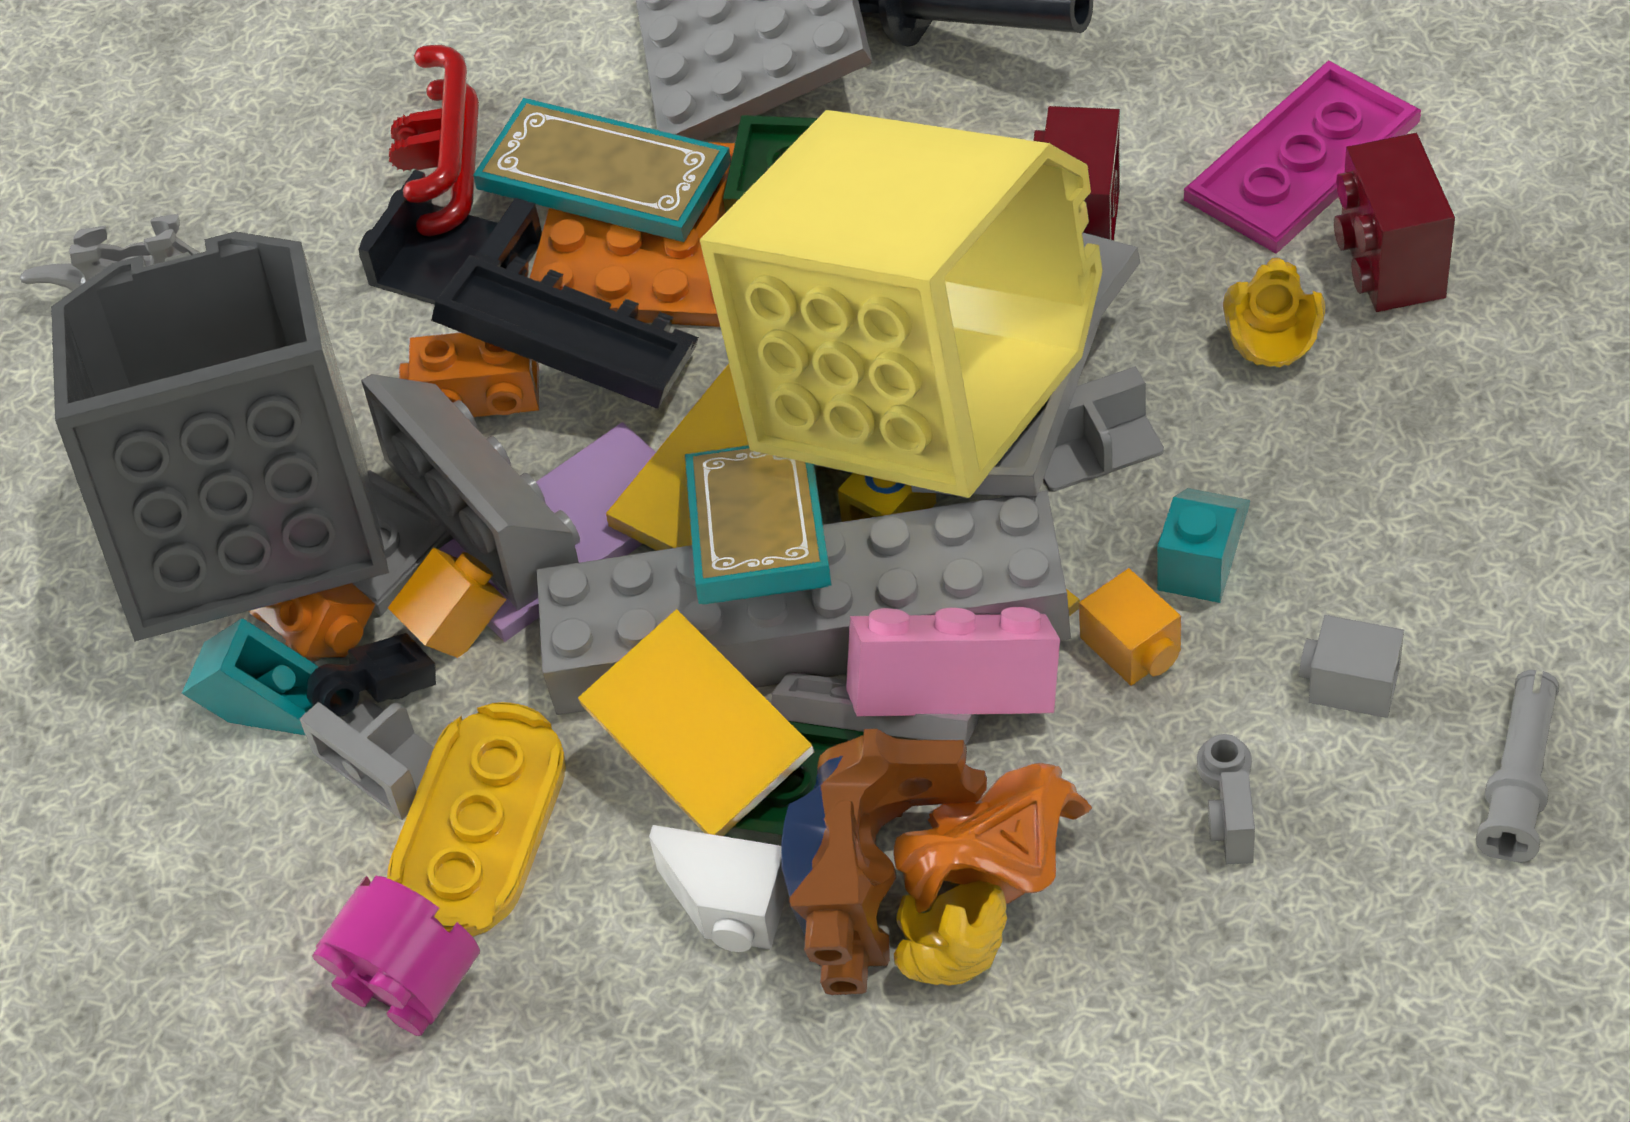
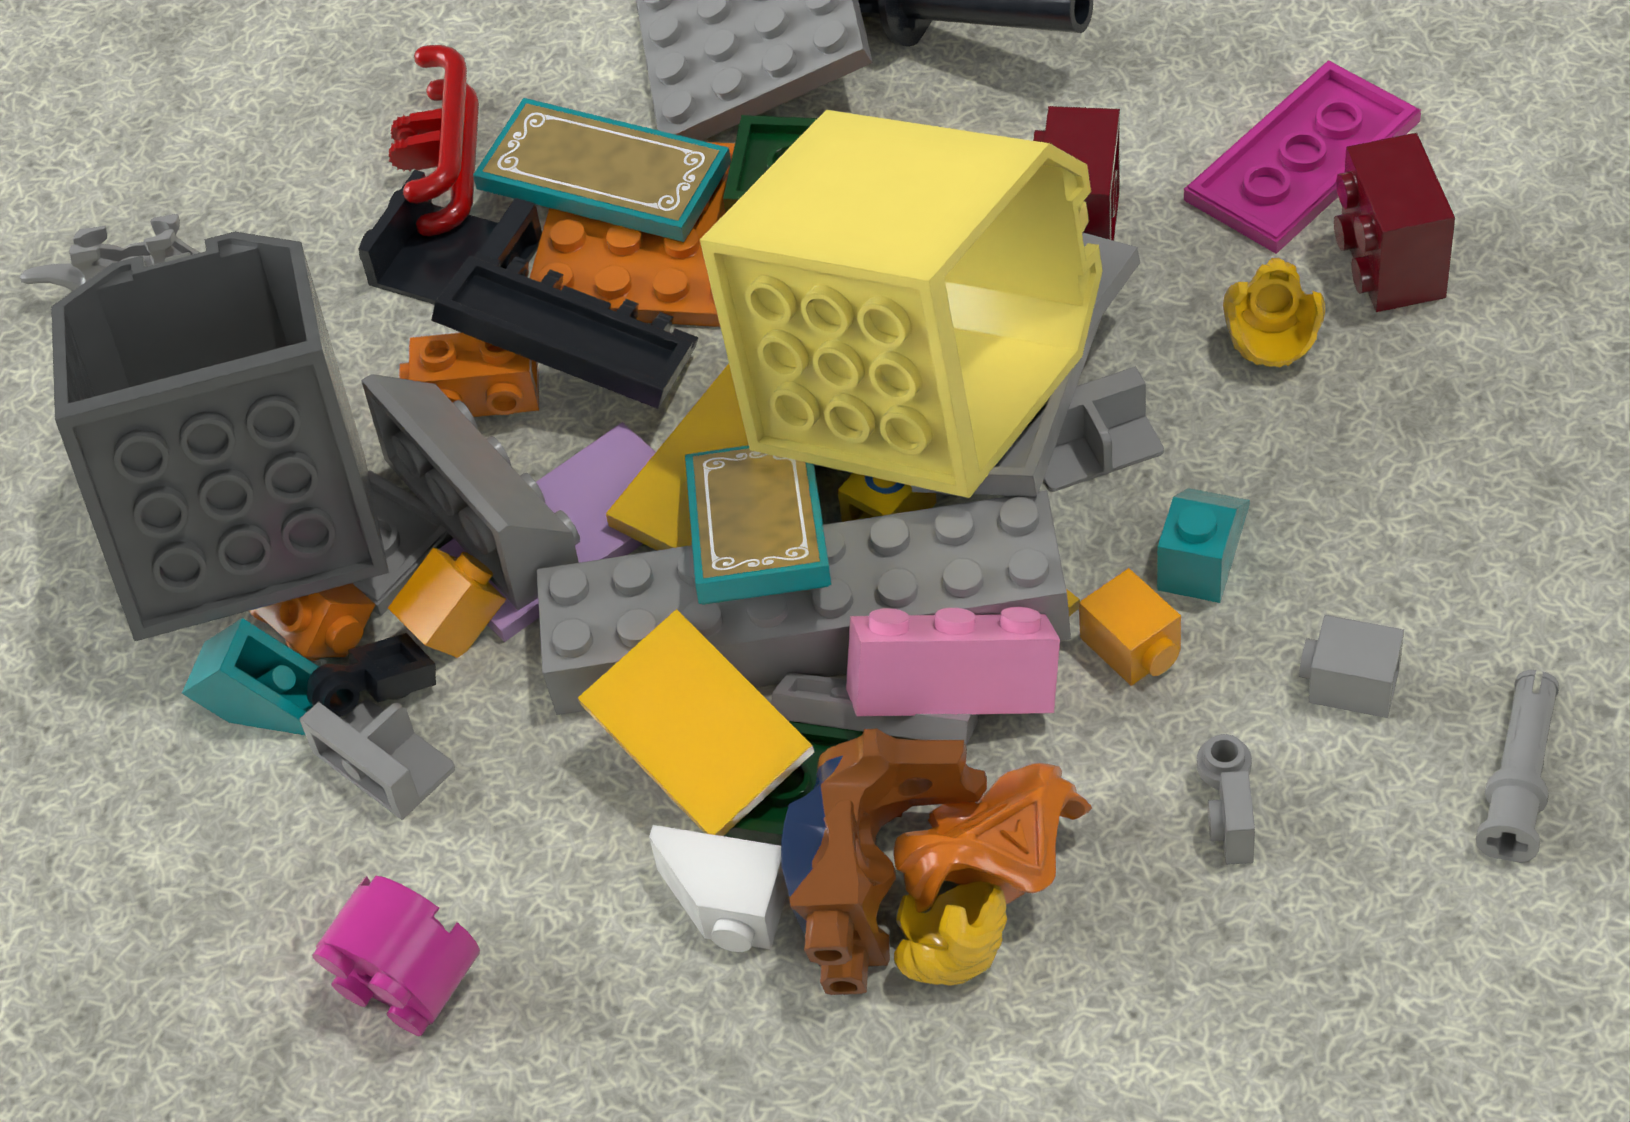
yellow tile [387,702,566,937] -> none

